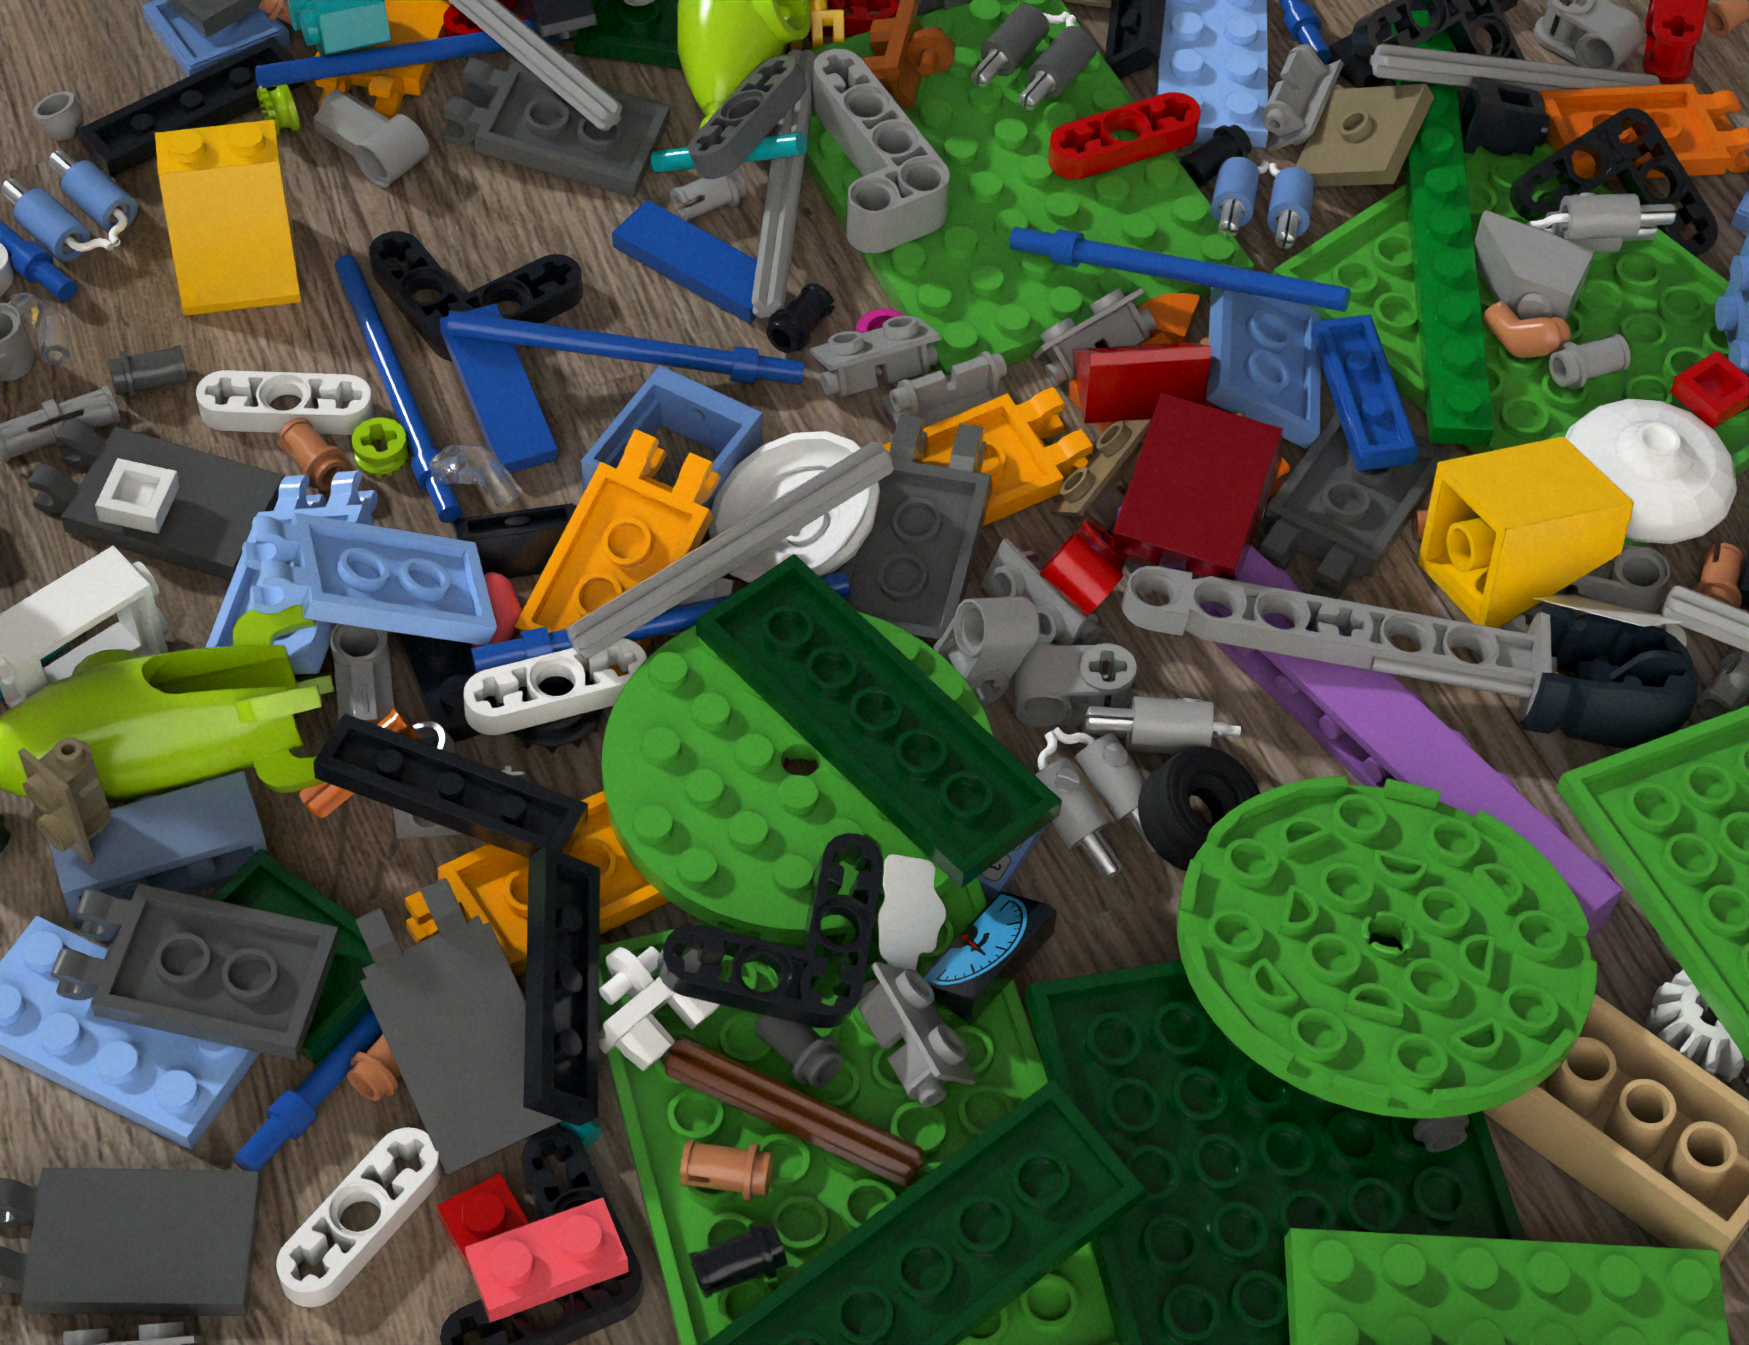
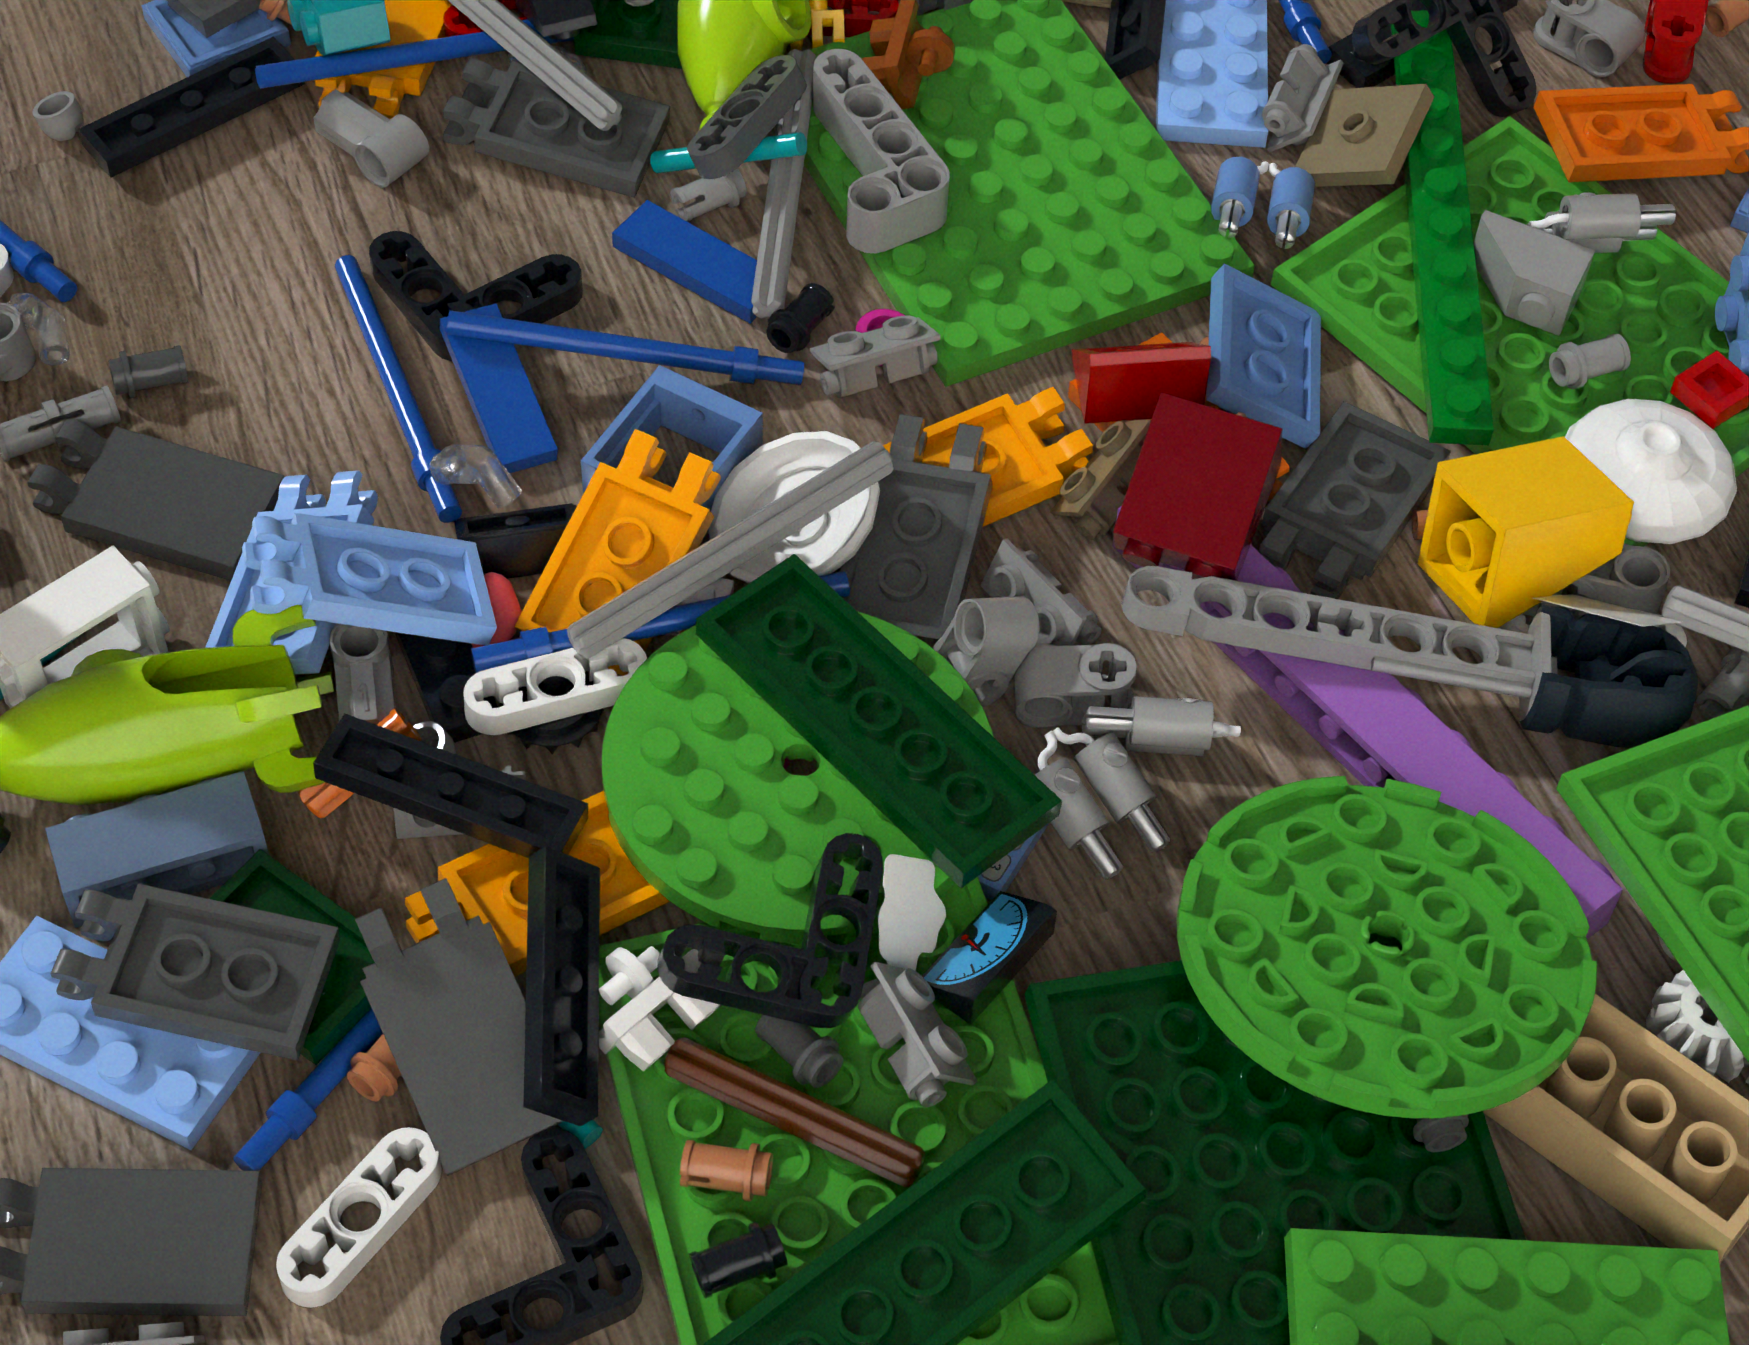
medium blue piece [1,150,138,262] -> none
dark tan hinge [18,738,111,865] -> none
white plate [95,458,180,534] -> none
yellow slope [155,120,301,316] -> none
white beam [196,370,374,435] -> none
lime bush [256,85,300,136] -> none
nougat pin [277,418,349,491] -> none
lime bush [352,417,409,478] -> none
red plate [436,1173,530,1275] -> none
coral plate [465,1197,629,1323] -> none
light grey hinge [881,351,1013,428] -> none
dark grey piece [971,4,1097,110] -> none
blue bar [1010,227,1351,312] -> none
light grey hinge [1032,288,1157,386] -> none
red piece [1039,520,1126,616] -> none
red beam [1048,92,1201,180] -> none
orange tile [1137,293,1200,343] -> none
black tyre [1138,746,1260,871] -> none
black pin [1179,124,1252,188] -> none
blue tile [1311,314,1419,471] -> none
light grey axle [1370,44,1660,91] -> none
black brick [1460,77,1550,156] -> none
nougat arm [1482,301,1571,358] -> none
black beam [1510,108,1718,257] -> none
nougat pin [1693,543,1745,608] -> none

